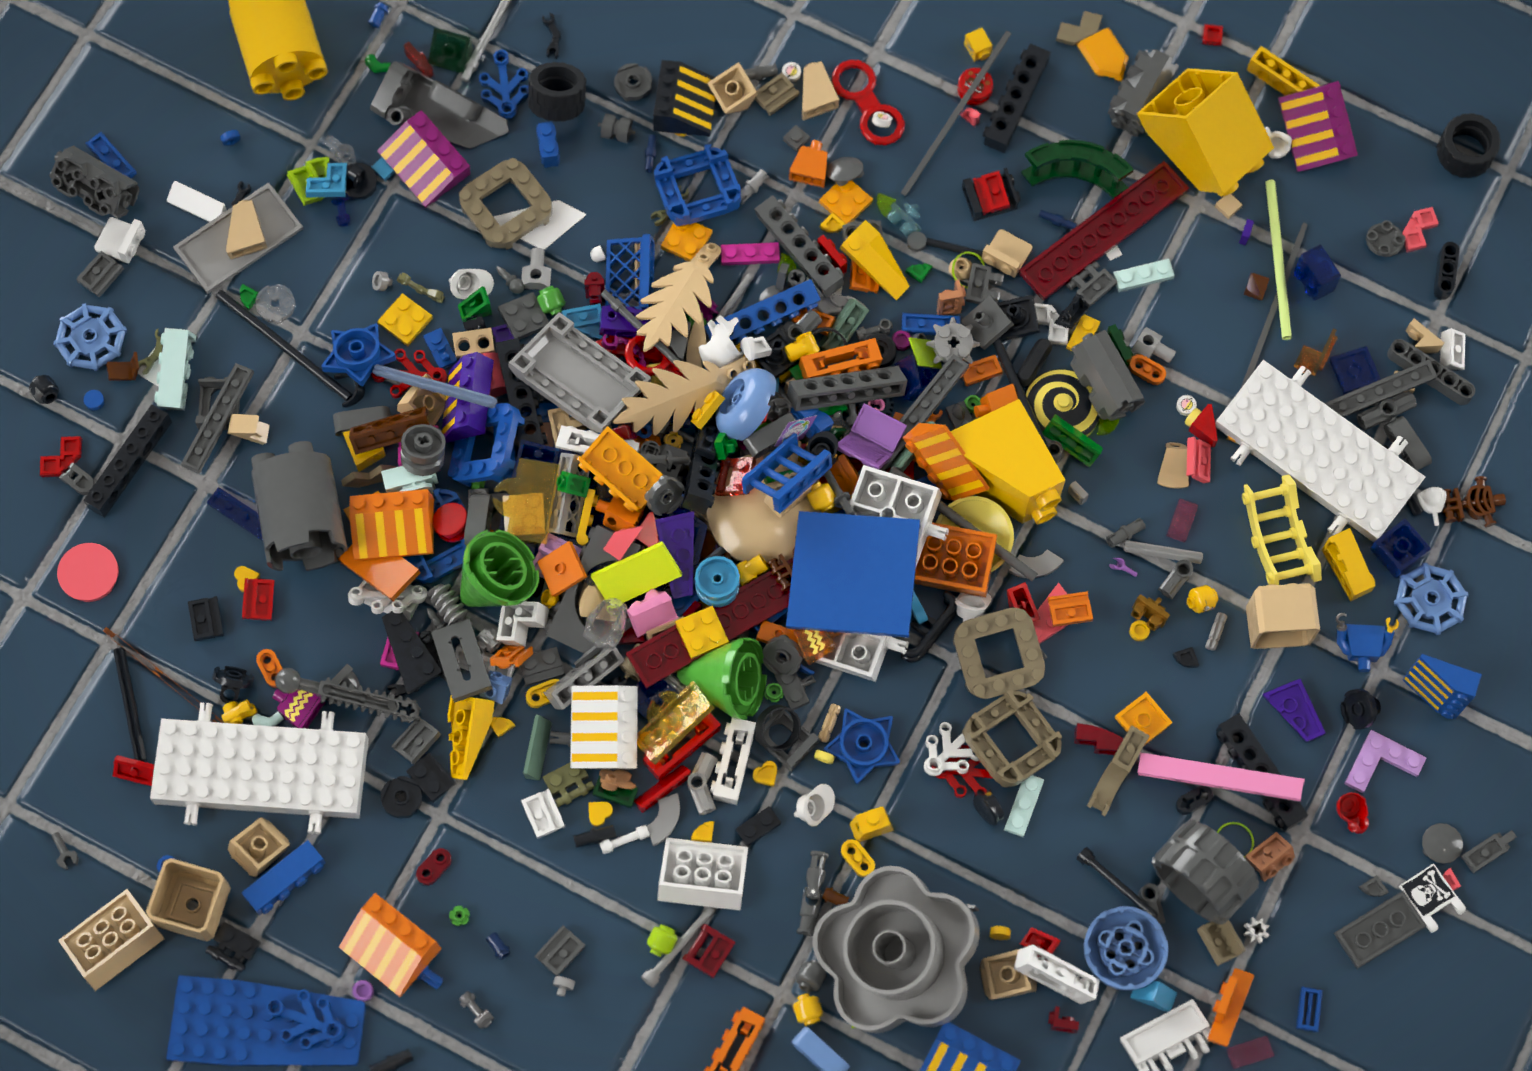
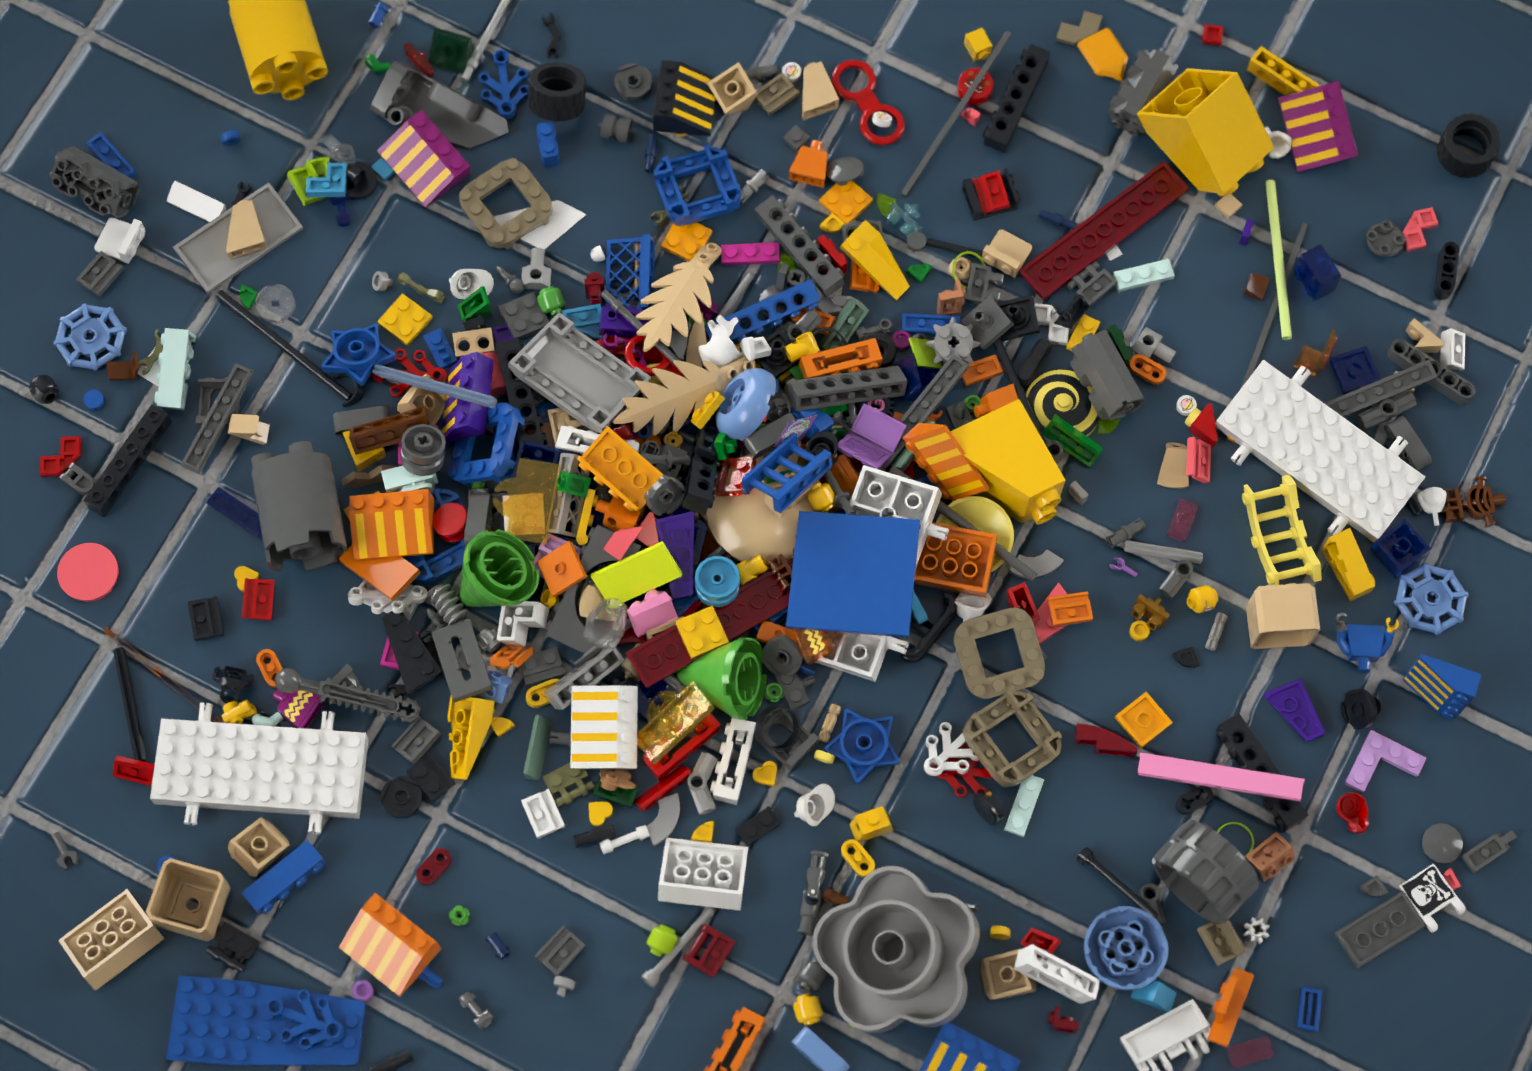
dark green fence [1021,140,1134,199] -> none
dark tan piece [1087,725,1150,816] -> none

